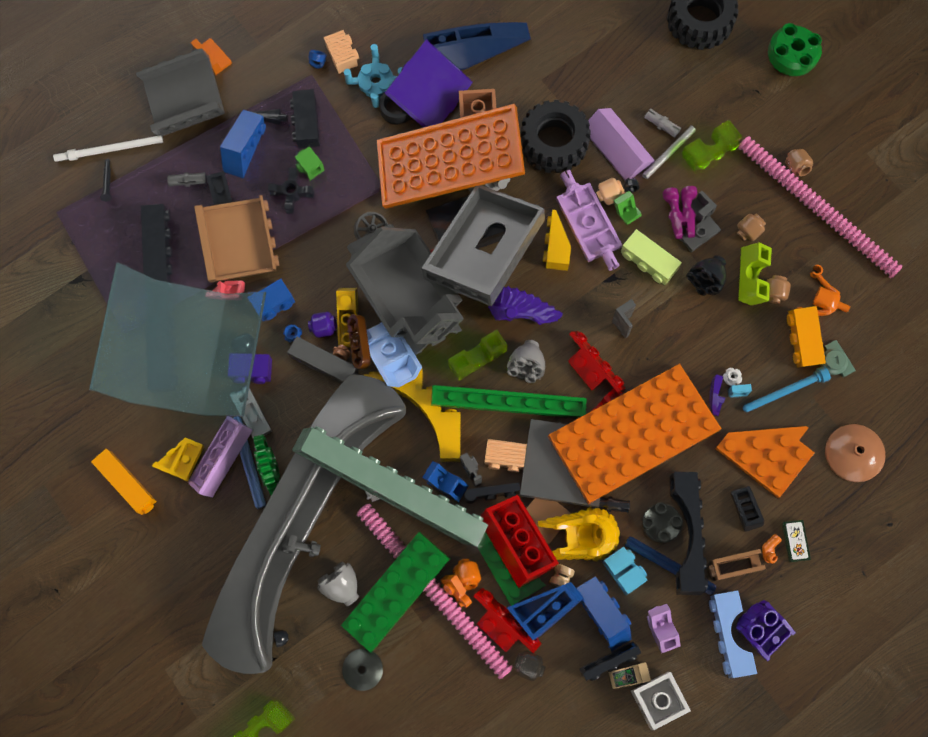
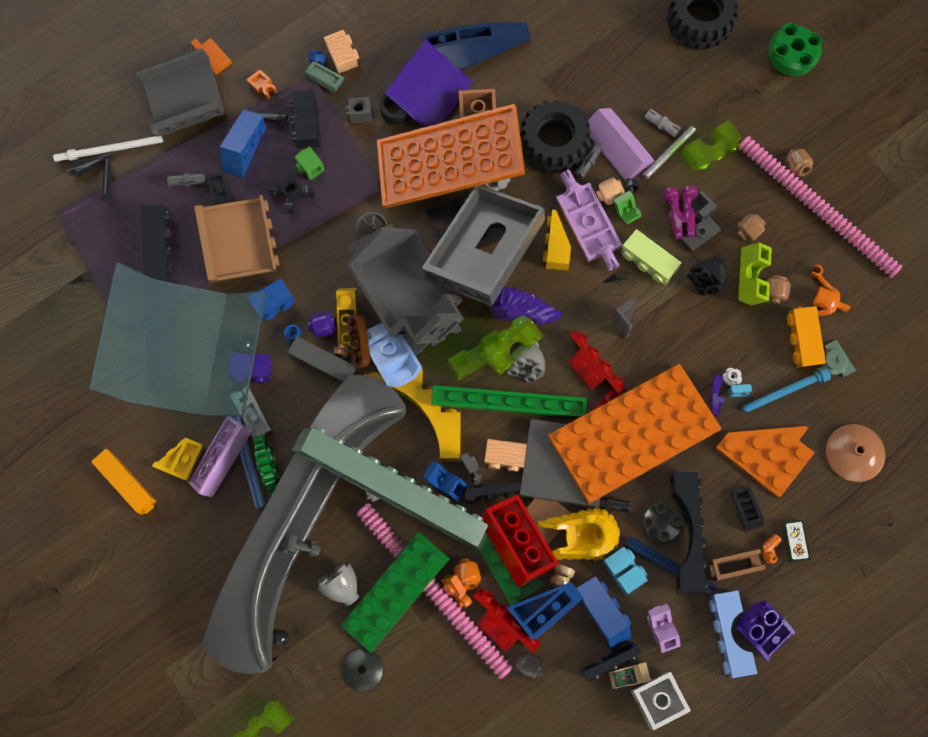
coral slope [205,281,245,301] -> none
medium azure plate [344,44,403,108] -> none
none -> black piece [67,152,116,178]
none -> orange plate [246,69,278,99]
none -> sand green tile [304,61,344,93]
none -> dark grey brick [345,97,373,123]
none -> clear neon green arch [480,316,543,375]
none -> dark grey pin [574,143,602,179]

